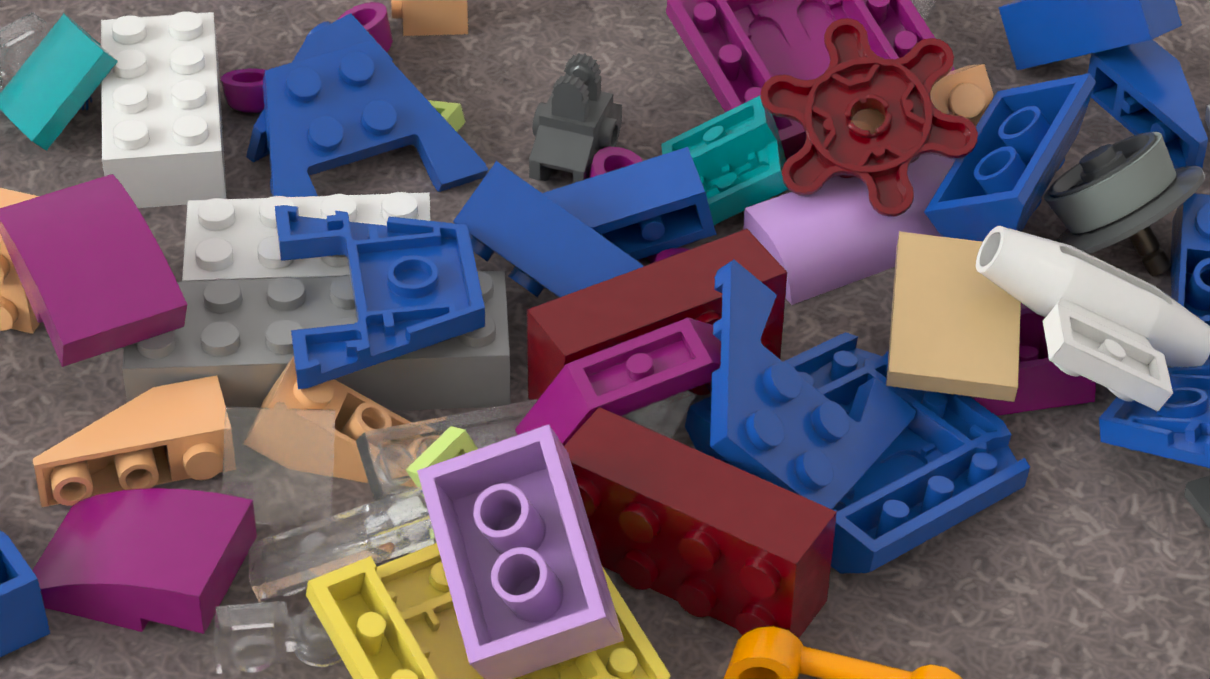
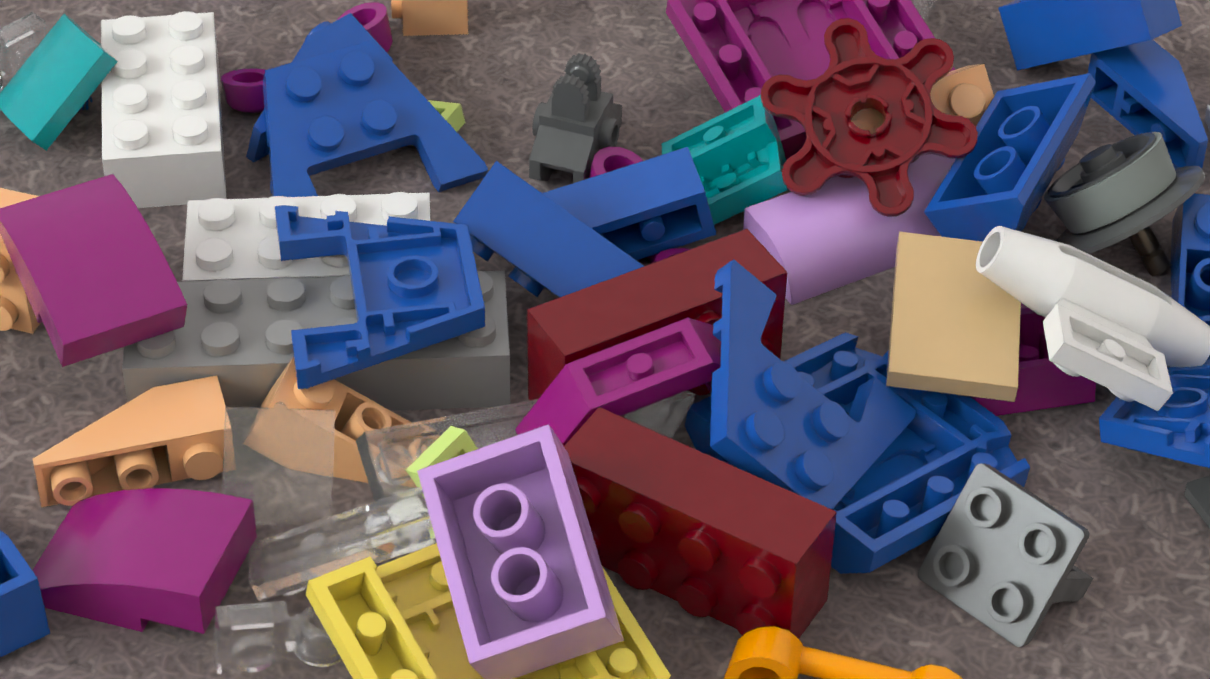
none -> bracket [918,464,1093,647]

